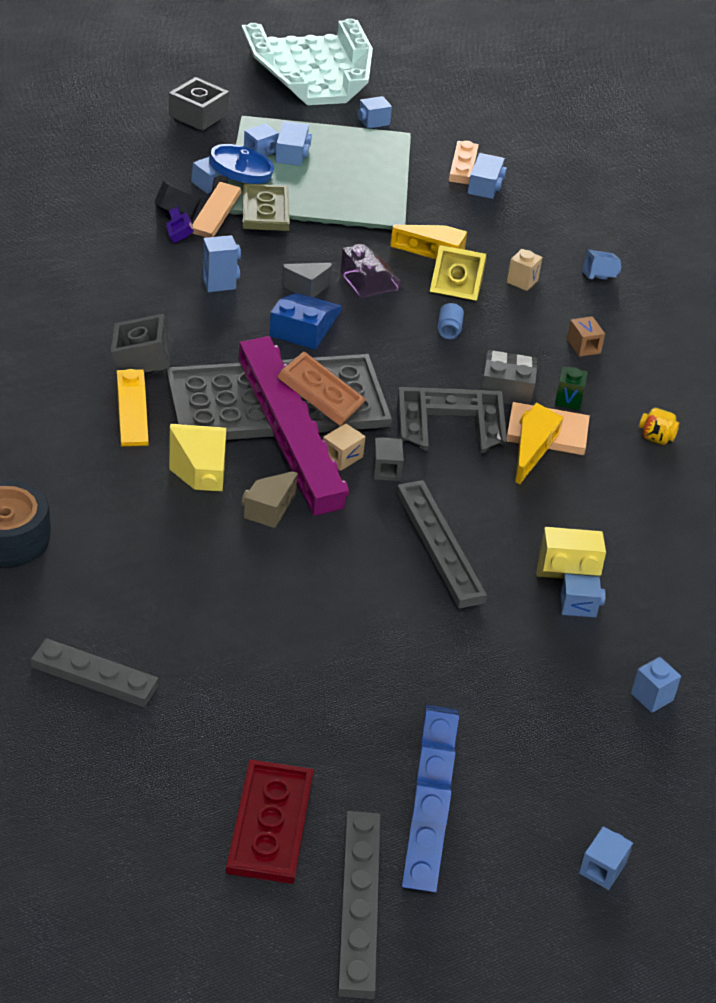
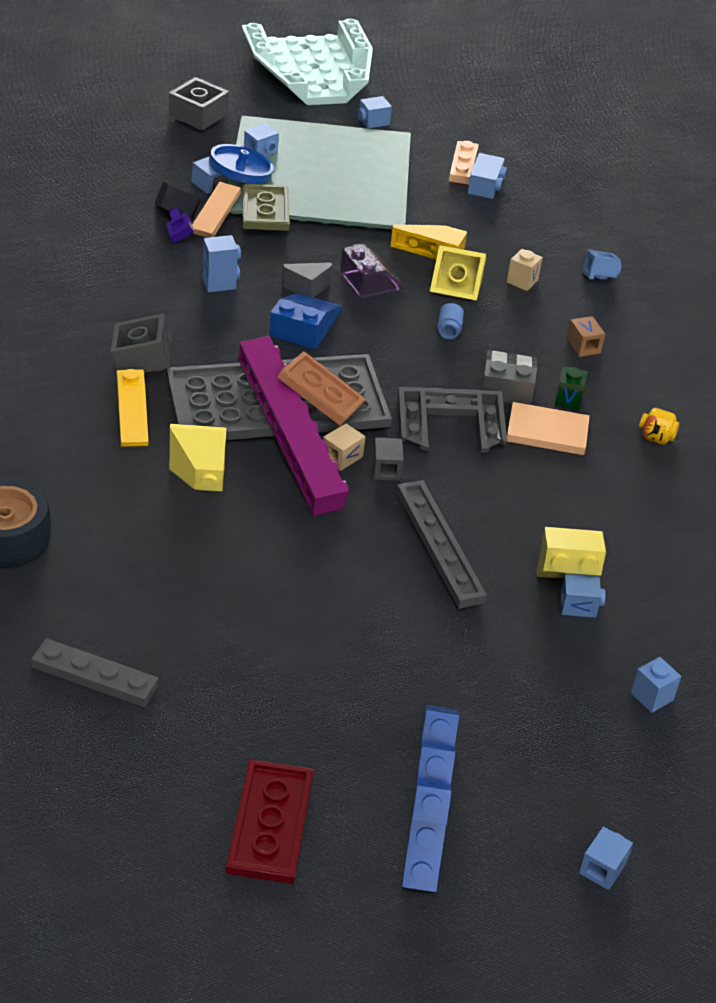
dark tan slope [242,472,298,528] -> none
medium blue brick [276,121,312,166] -> none
dark grey plate [338,811,380,999] -> none
yellow slope [515,403,564,484] -> none

